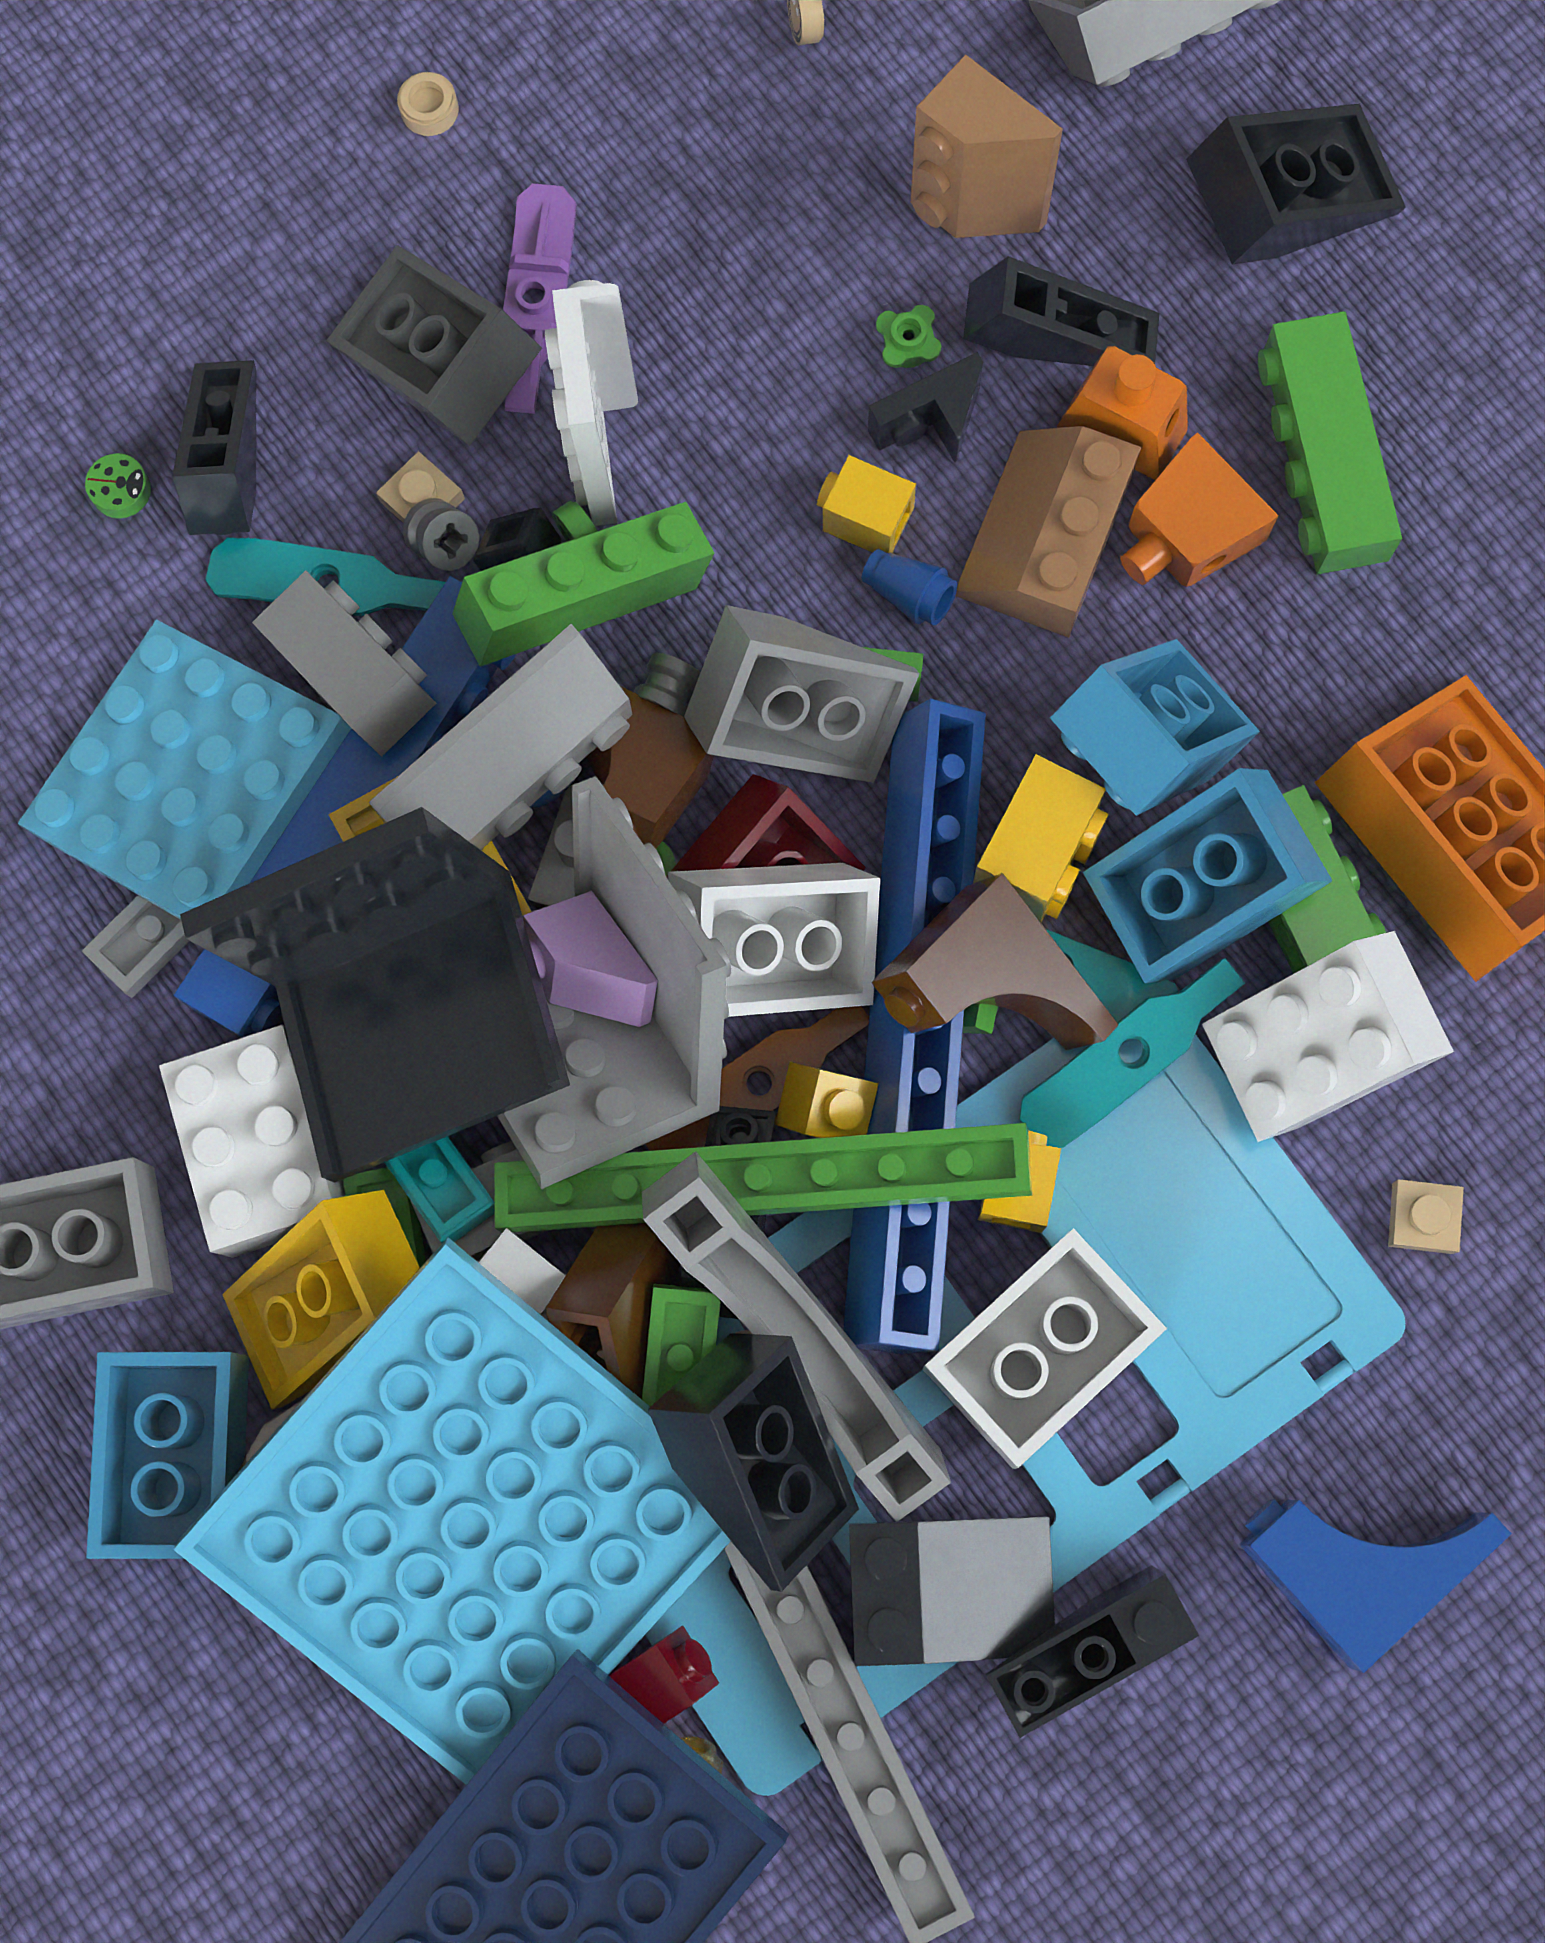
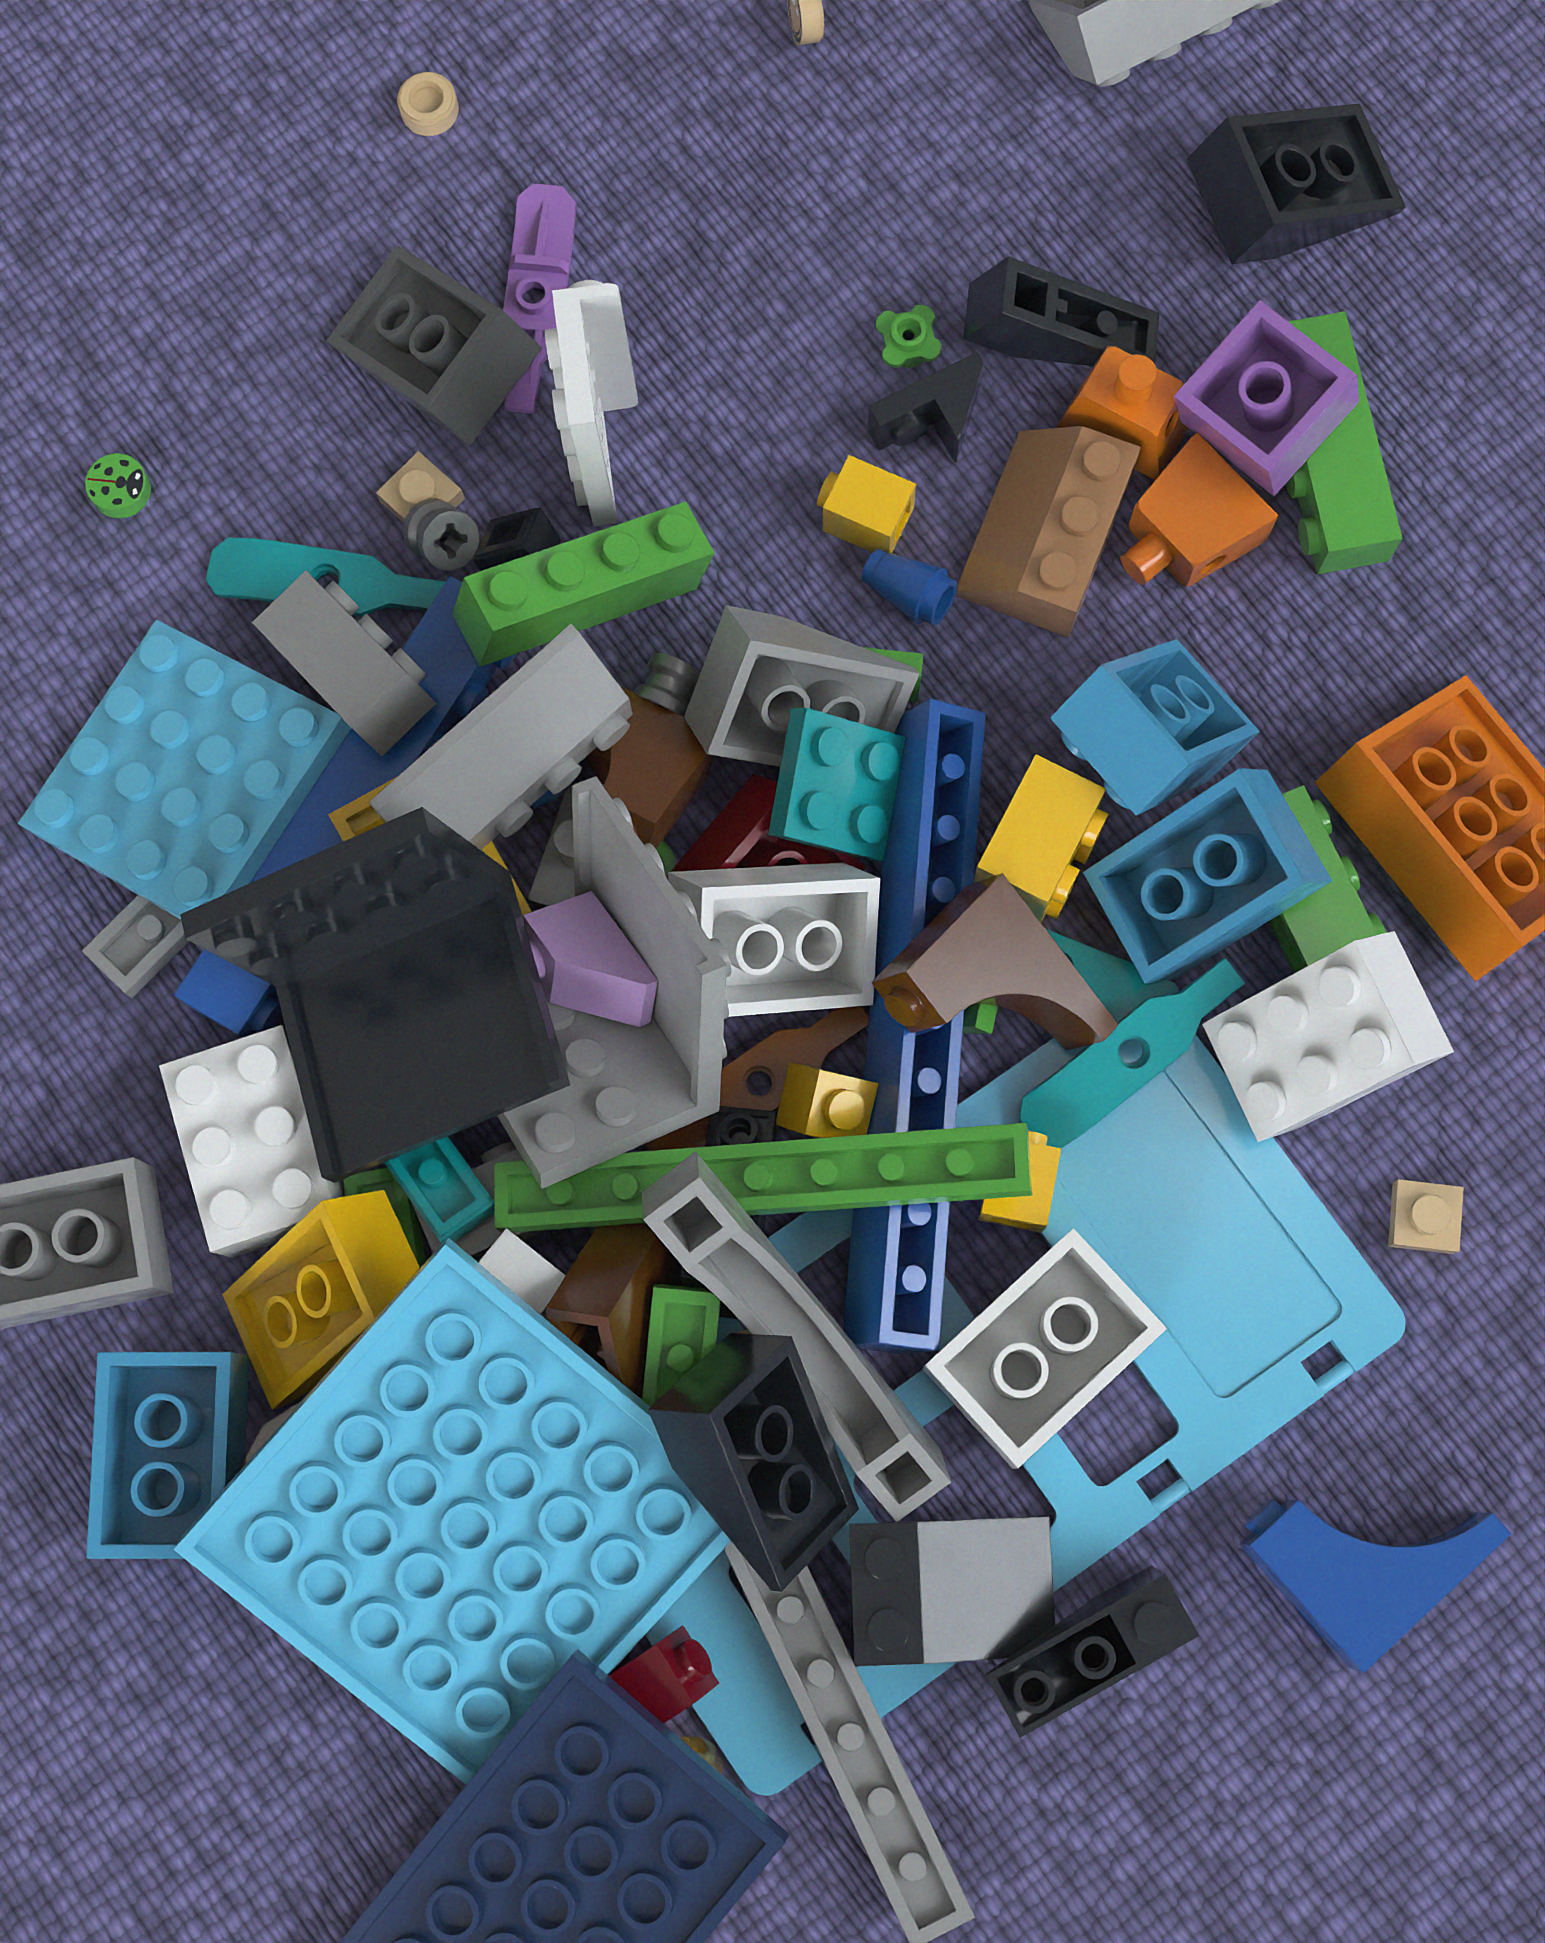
black slope [172,360,256,535] -> none
bright green tile [552,500,598,542] -> none
medium nougat slope [910,54,1063,238] -> none
none -> teal plate [768,708,906,861]
none -> medium lavender brick [1174,300,1359,496]

